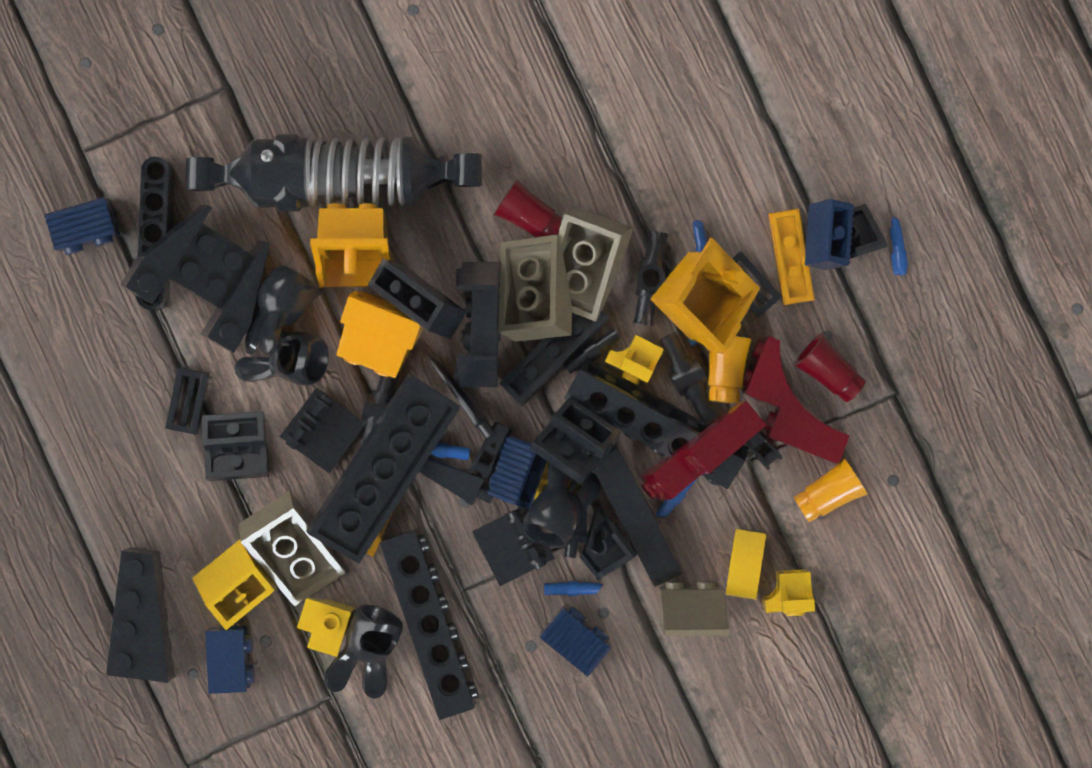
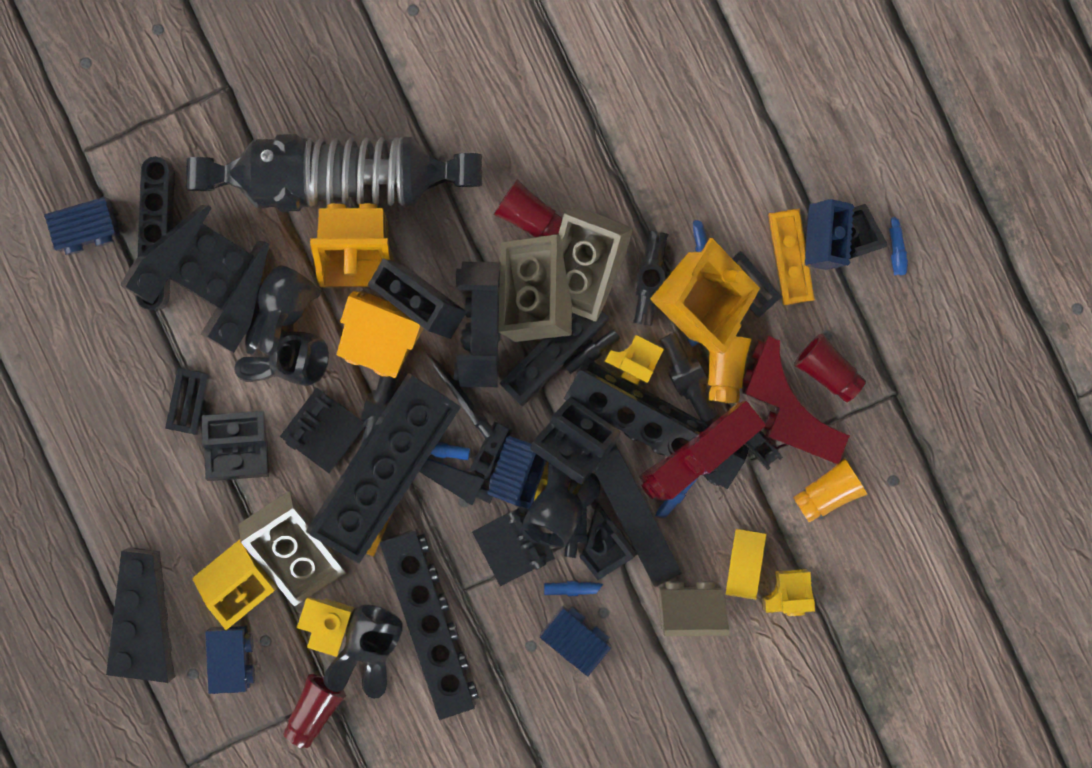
none -> dark red plant [283,674,346,748]

